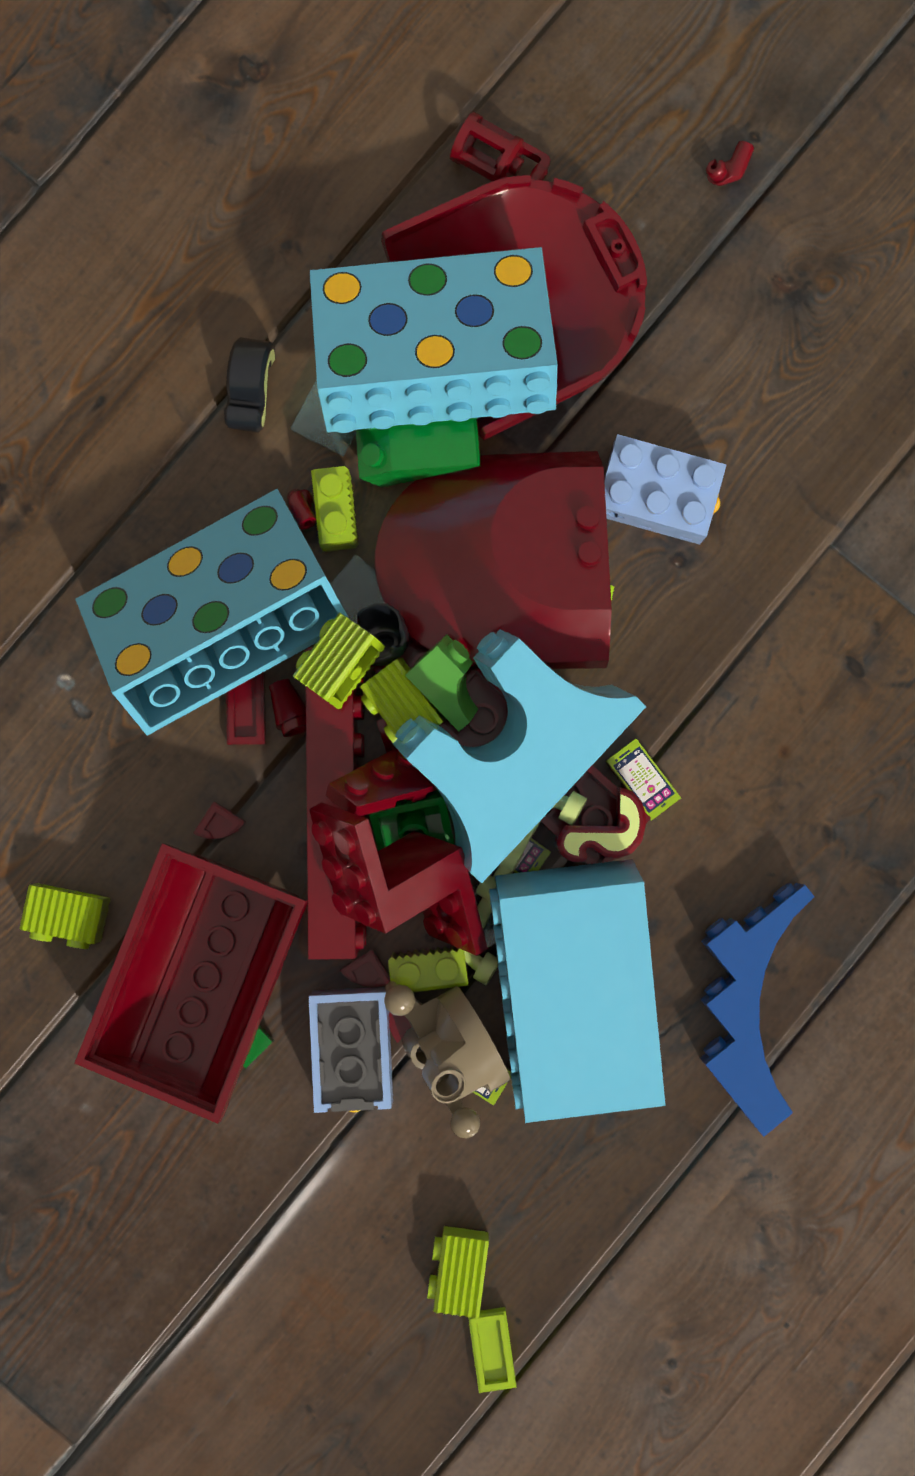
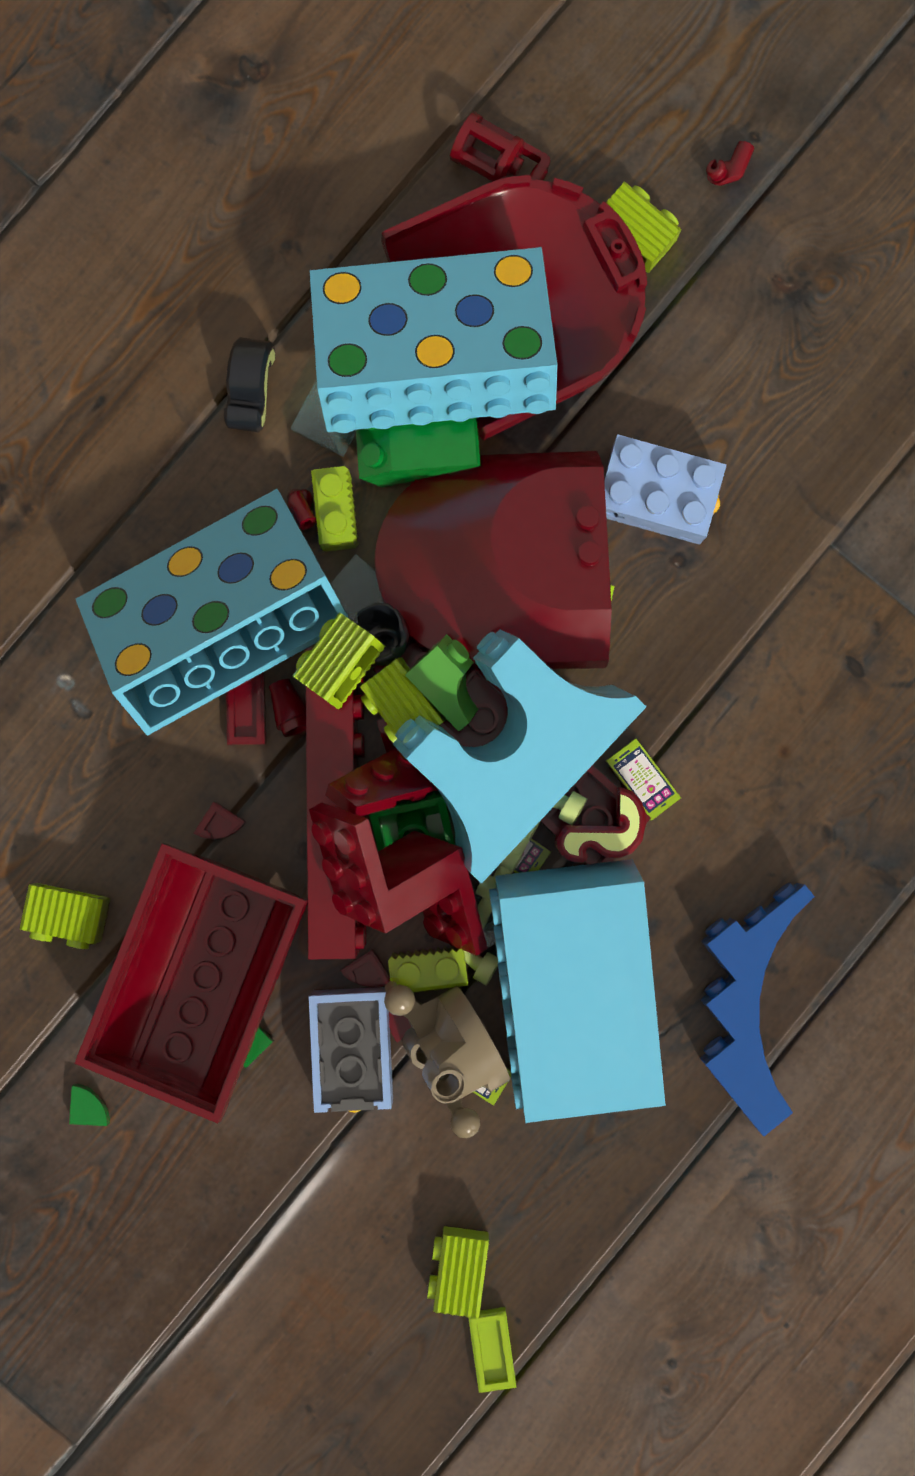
none -> green tile [69,1084,110,1126]
none -> lime brick [606,182,681,273]

